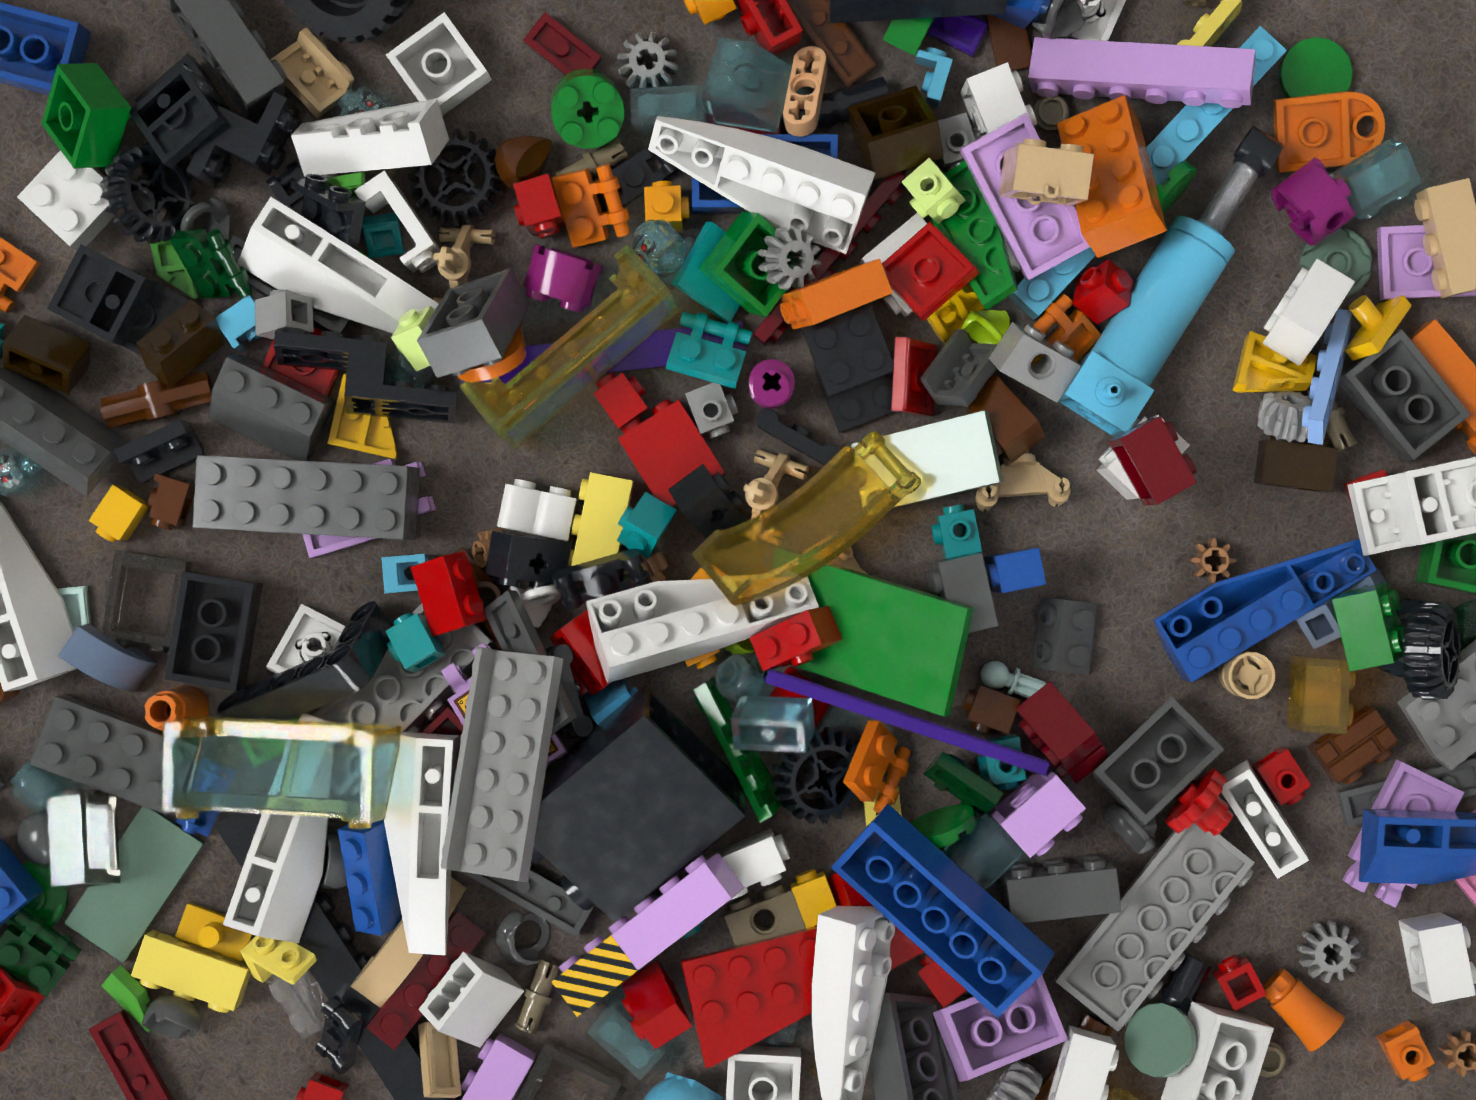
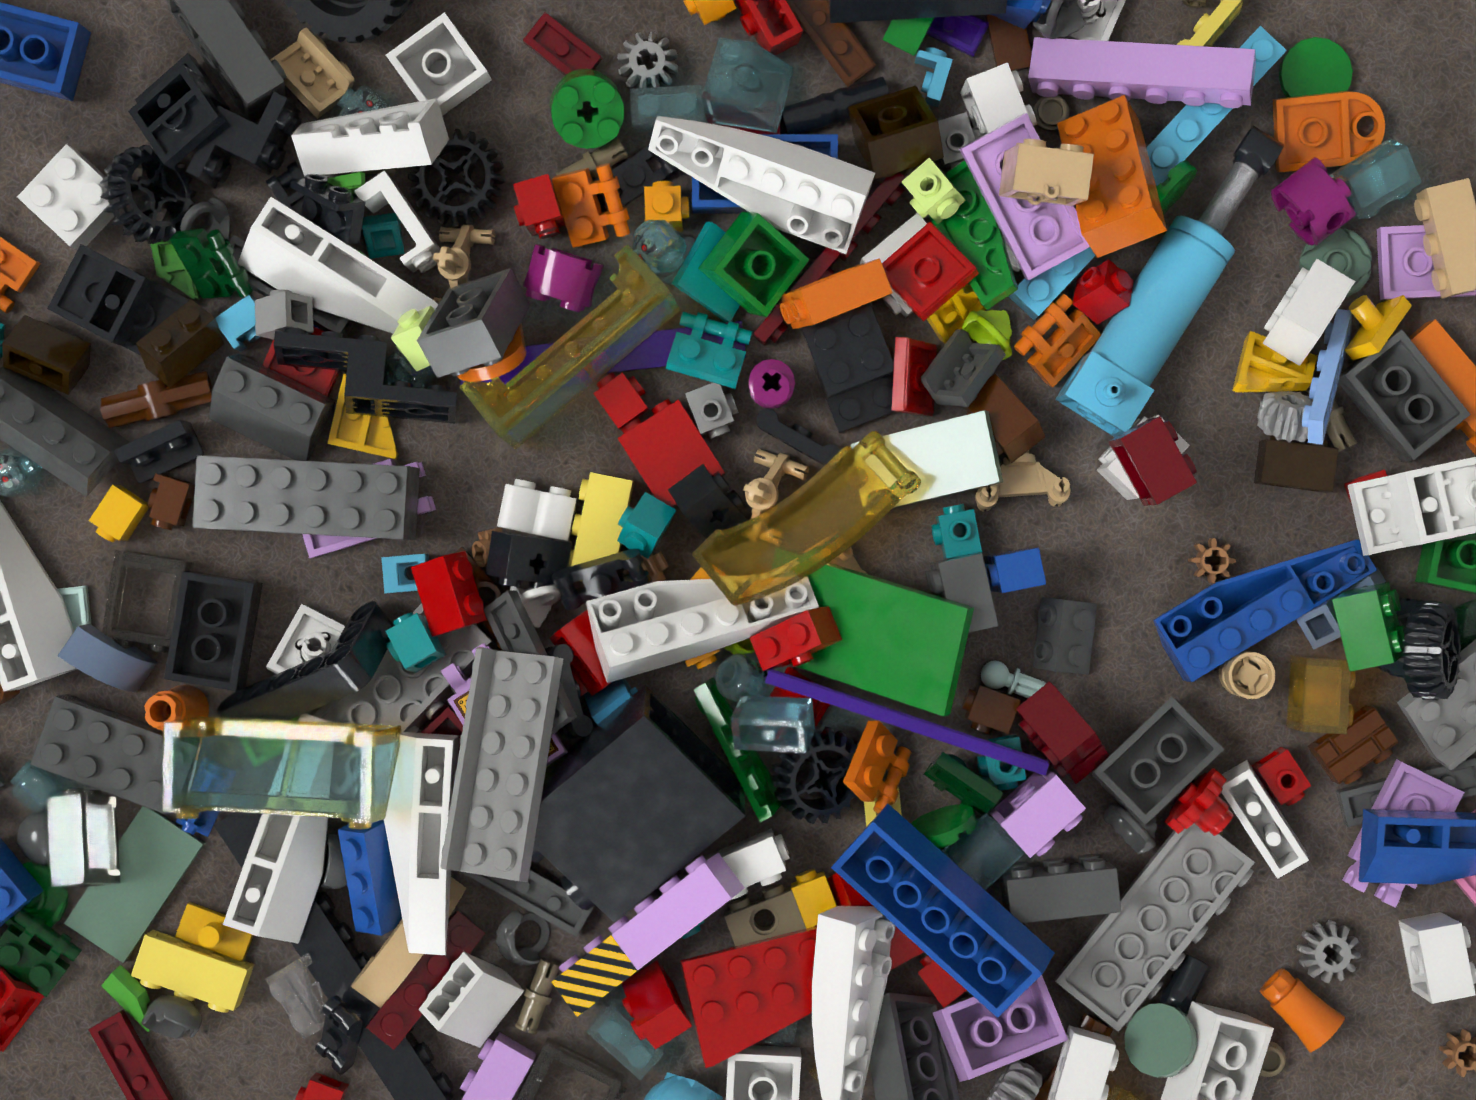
green brick [41,63,131,169] -> none
light yellow bracket [240,936,317,984] -> none
tan tile [418,1022,462,1098] -> none
reddish brown piece [495,136,552,190] -> none
light grey gear [757,227,822,290] -> none
light nougat beam [783,46,828,137] -> none
light grey brick [988,322,1081,402] -> none
red brick [1212,955,1267,1011] -> none
orange brick [1376,1020,1435,1082] -> none

